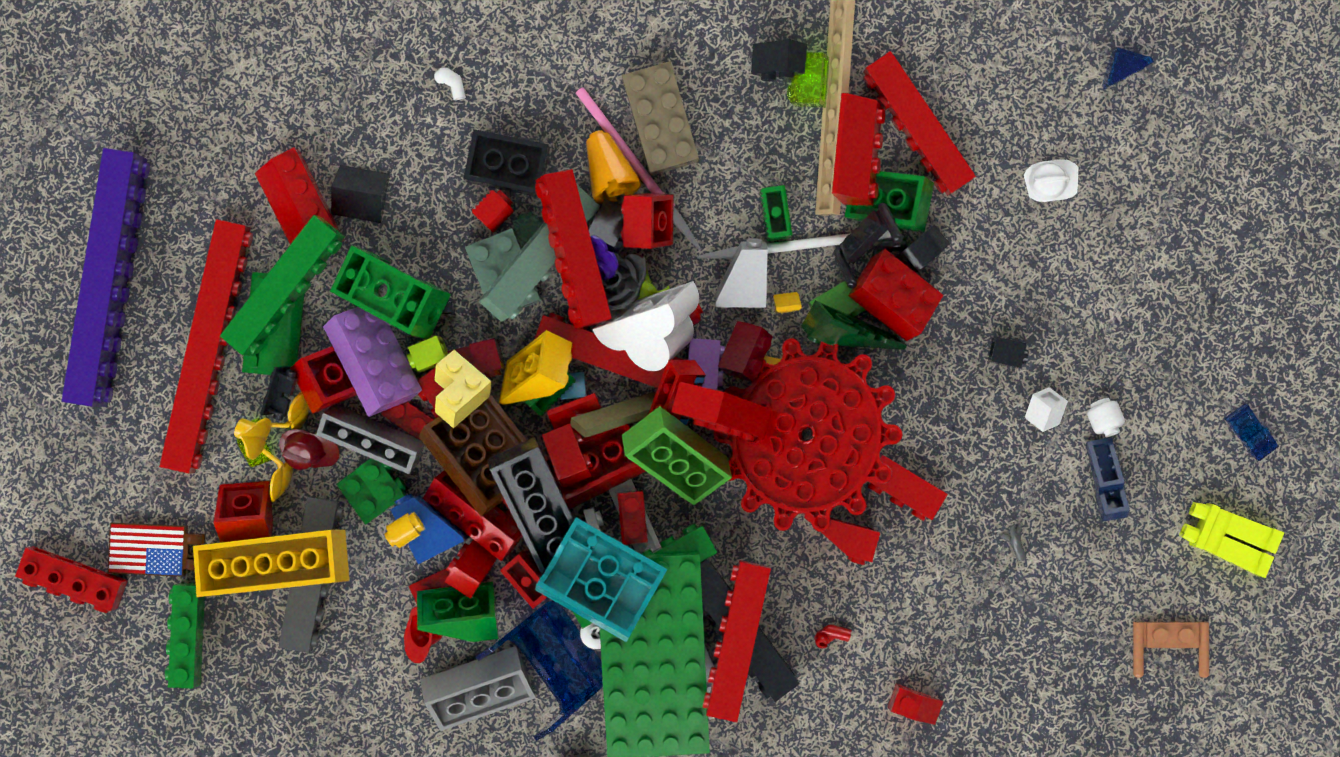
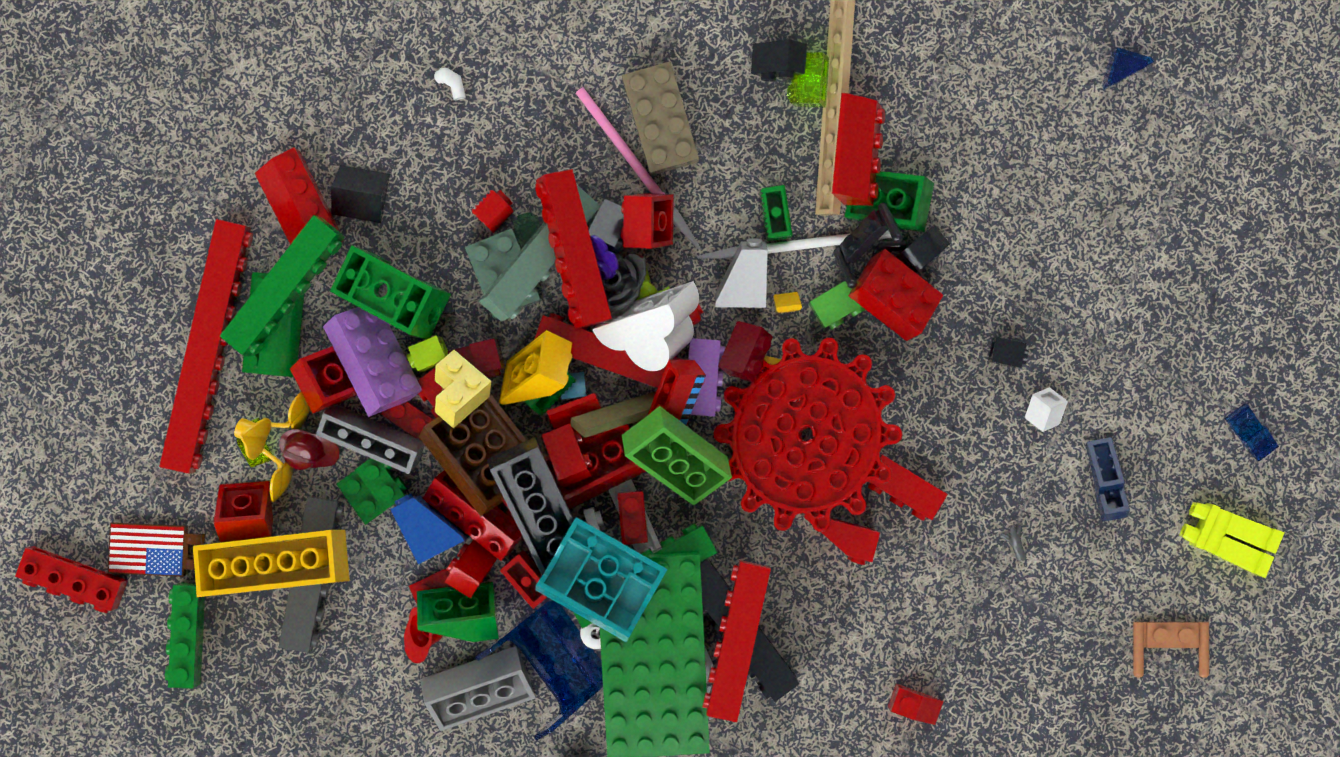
dark purple brick [61,148,150,407] -> none
black hinge [260,366,298,421] -> none
yellow brick [384,512,425,548] -> none
black brick [463,129,550,197] -> none
light orange cone [586,130,641,204] -> none
red brick [672,382,772,441] -> none
dark green wedge [801,300,907,350] -> none
red arm [814,624,852,649] -> none
red brick [863,51,976,196] -> none
white piece [1024,159,1078,202] -> none
white head [1087,398,1125,437] -> none

